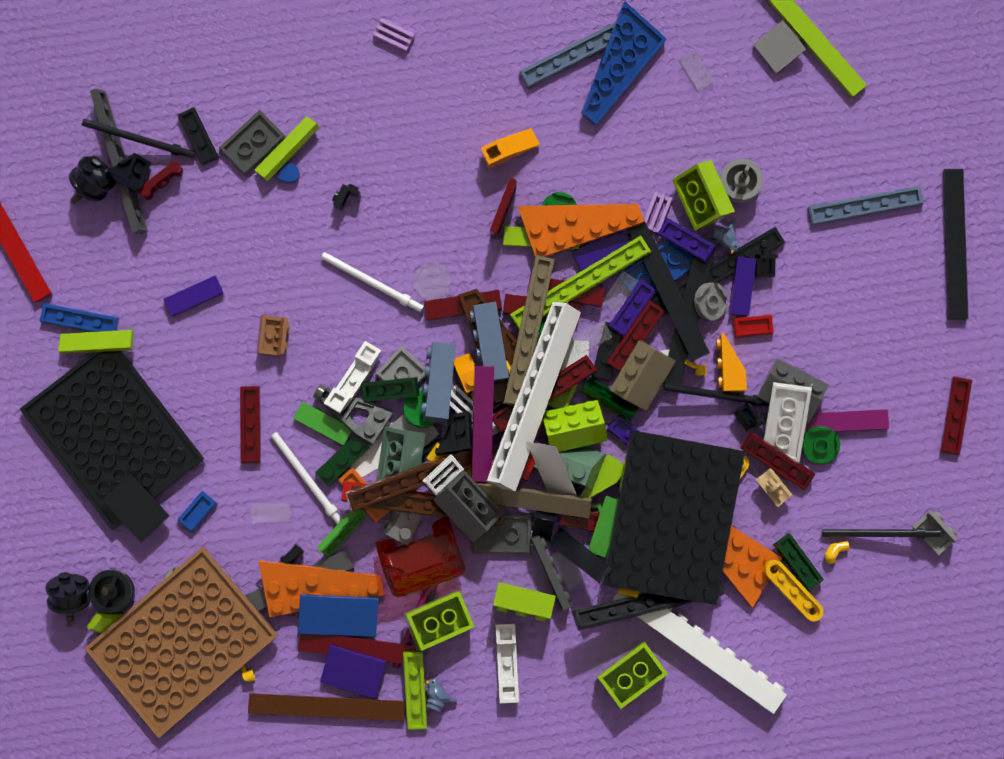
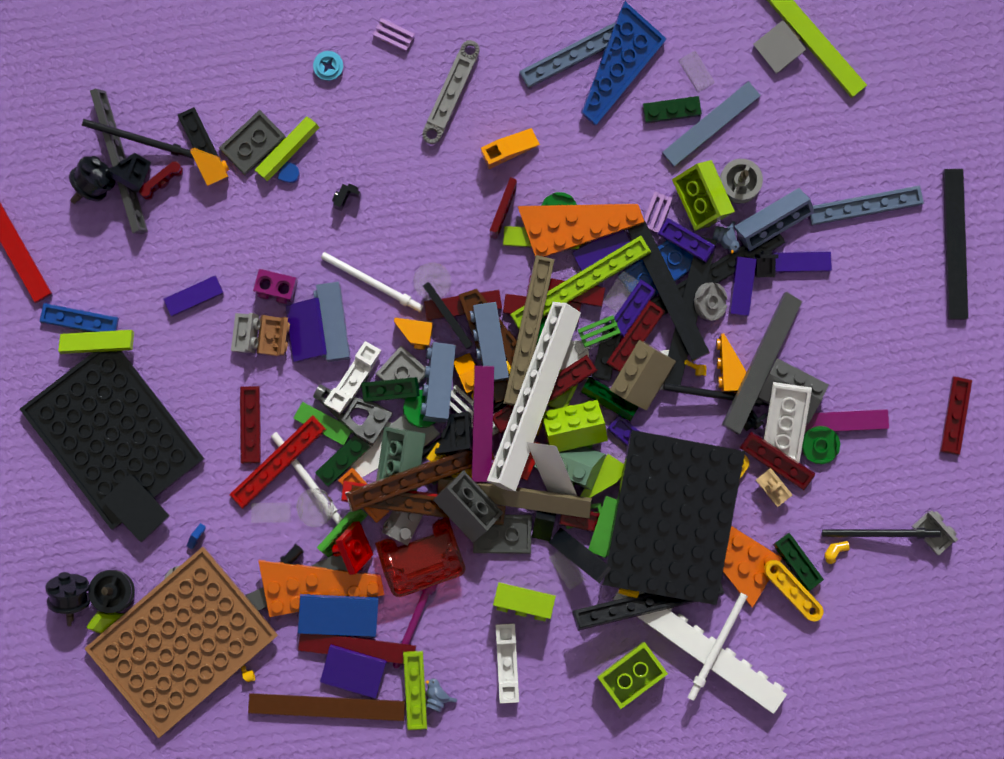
blue tile [177,491,217,533] -> none
lime brick [403,591,475,651] -> none
white tile [422,455,464,496] -> none
dark grey plate [530,536,571,611] -> none
red tile [733,315,774,338] -> none
none -> blue tile [186,523,206,550]
none -> light orange slope [190,148,229,186]
none -> red tile [229,415,327,509]
none -> light grey bracket [231,313,261,354]
none -> magenta brick [253,269,298,304]
none -> dark purple tile [285,298,327,362]
none -> clear tile [296,488,334,527]
none -> medium azure gear [313,51,344,81]
none -> sand blue brick [313,282,351,362]
none -> red tile [332,521,374,575]
none -> light orange slope [394,317,433,350]
none -> light grey plate [422,40,480,145]
none -> black tile [423,282,473,350]
none -> bright green tile [578,315,621,348]
none -> dark green plate [642,96,702,124]
none -> sand blue tile [662,81,761,167]
none -> white bar [687,593,748,701]
none -> dark grey tile [722,292,802,435]
none -> sand blue brick [734,188,815,251]
none -> dark purple tile [773,252,832,273]

